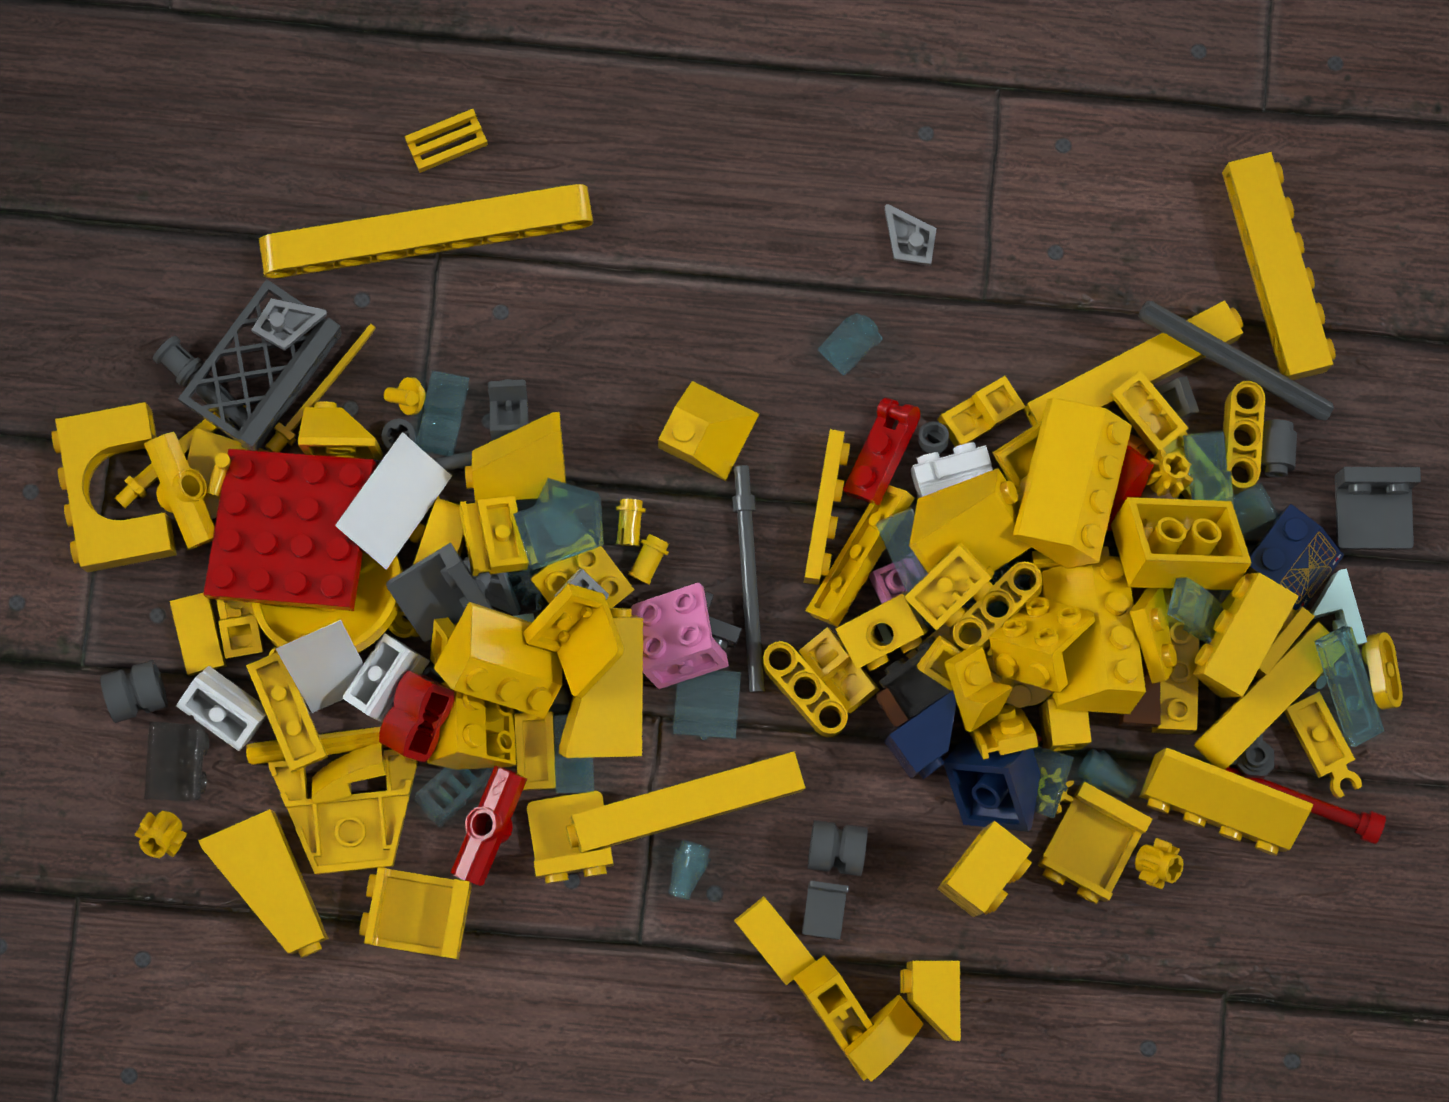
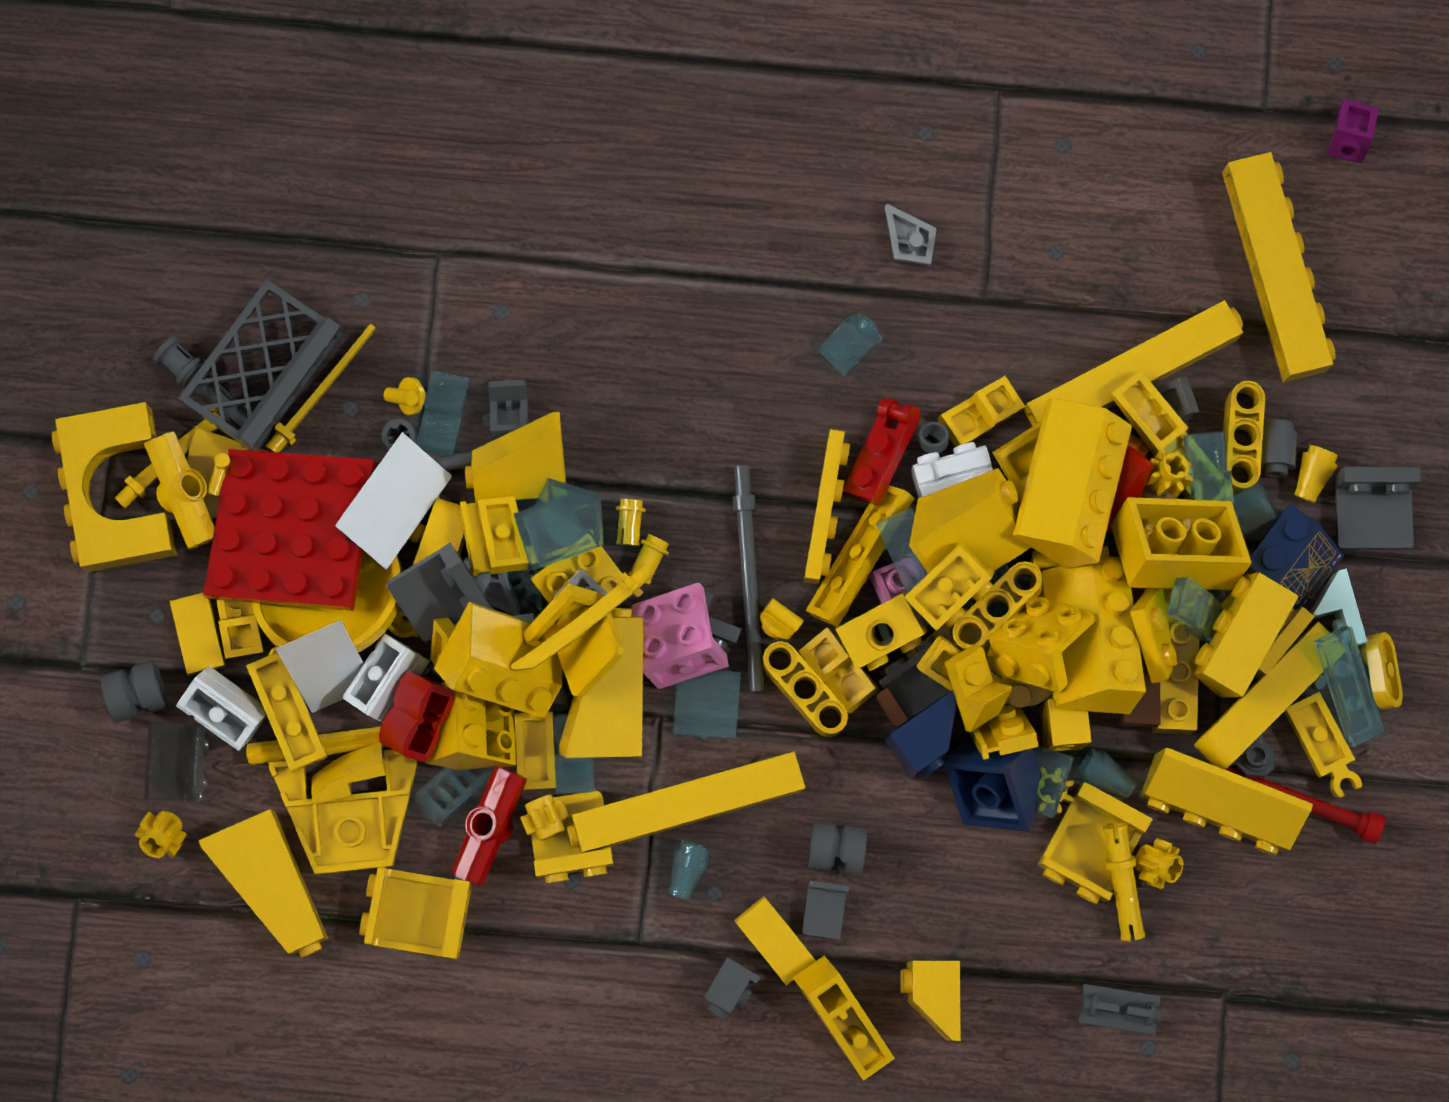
light grey piece [251,298,327,351] -> none
yellow beam [259,184,594,278] -> none
yellow slope [298,401,383,460] -> none
yellow tile [404,109,488,173] -> none
yellow slope [658,381,759,481] -> none
yellow slope [844,995,924,1082] -> none
yellow brick [937,821,1032,917] -> none
dark grey axle [1138,301,1334,421] -> none
none -> yellow sword [511,563,654,671]
none -> yellow gear [520,794,570,841]
none -> dark grey brick [704,957,761,1020]
none -> yellow plate [760,598,804,640]
none -> dark grey hinge [1078,984,1162,1035]
none -> yellow pin [1102,822,1145,941]
none -> yellow cone [1294,445,1338,503]
none -> magenta bracket [1327,98,1379,163]

